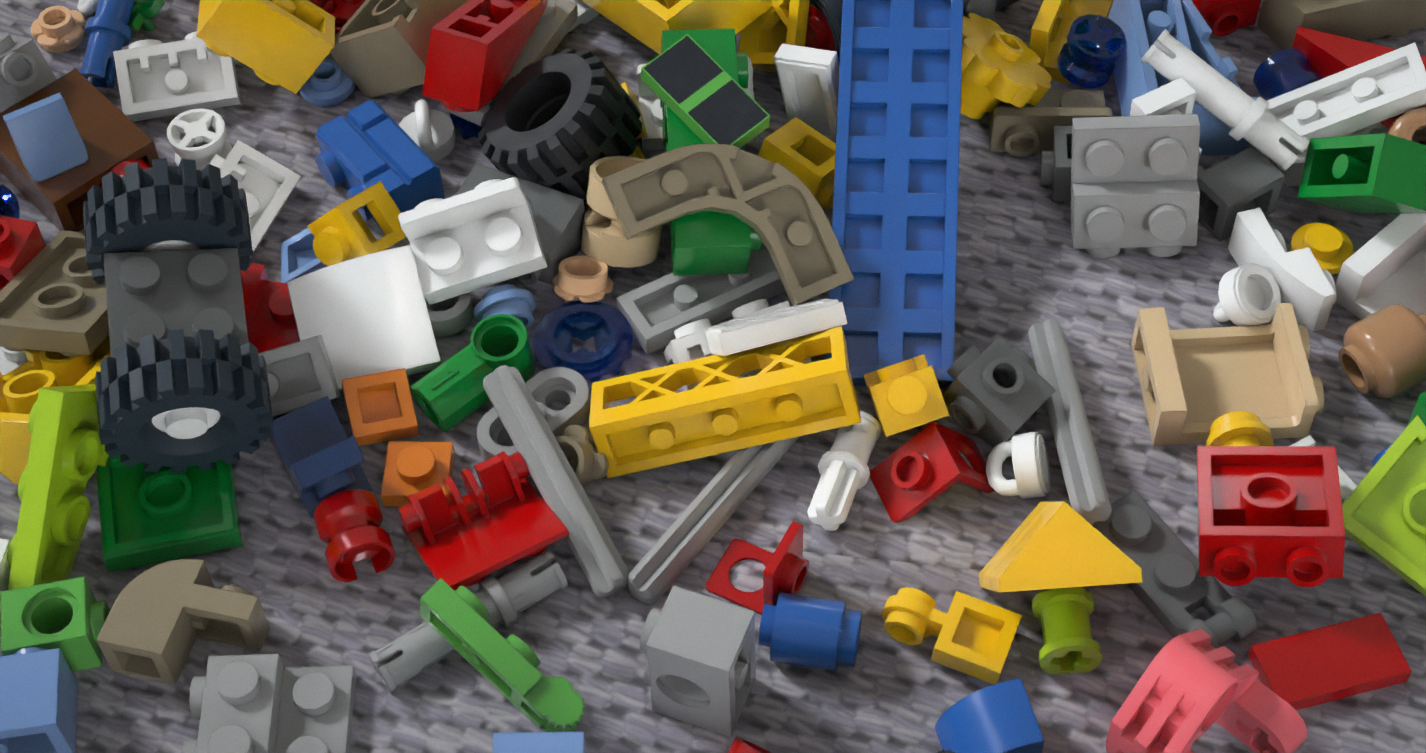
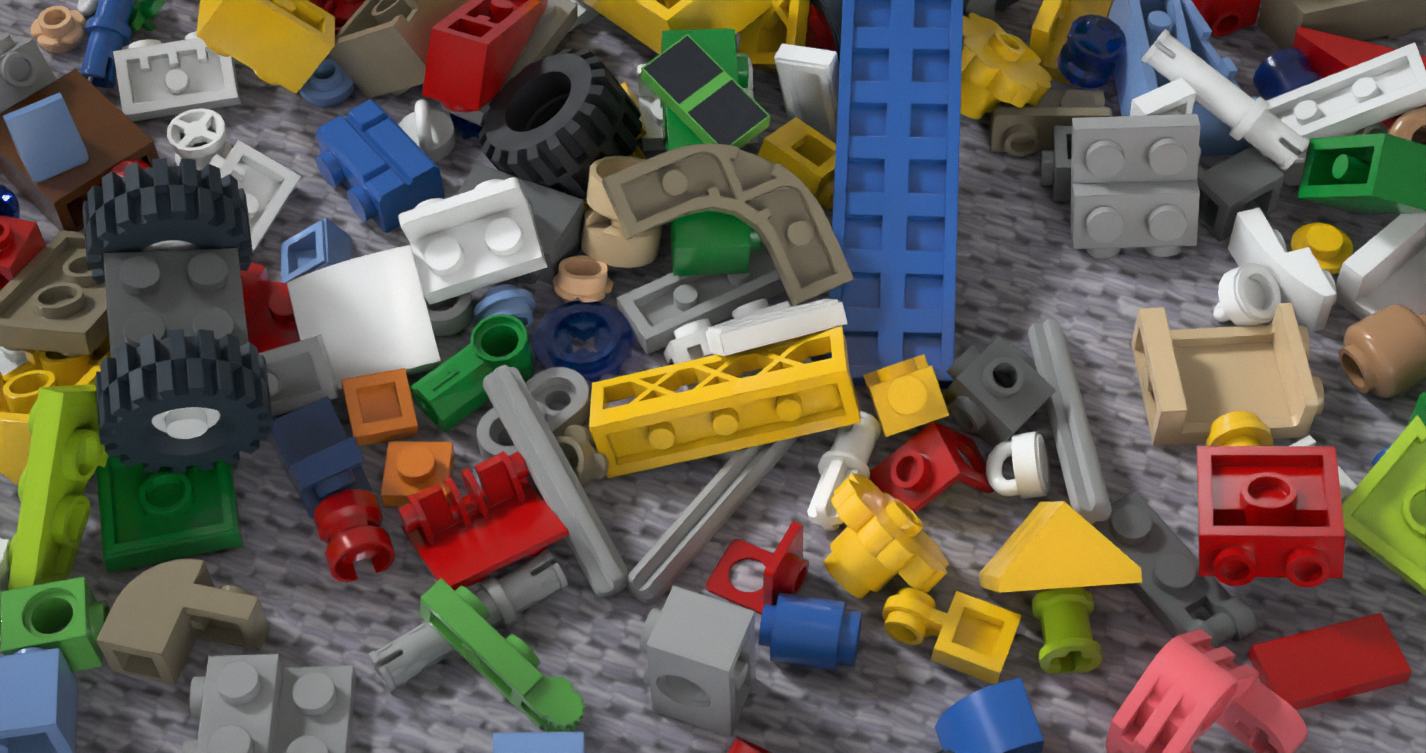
yellow brick [307,181,406,266] -> none
none -> yellow plant [823,472,949,599]

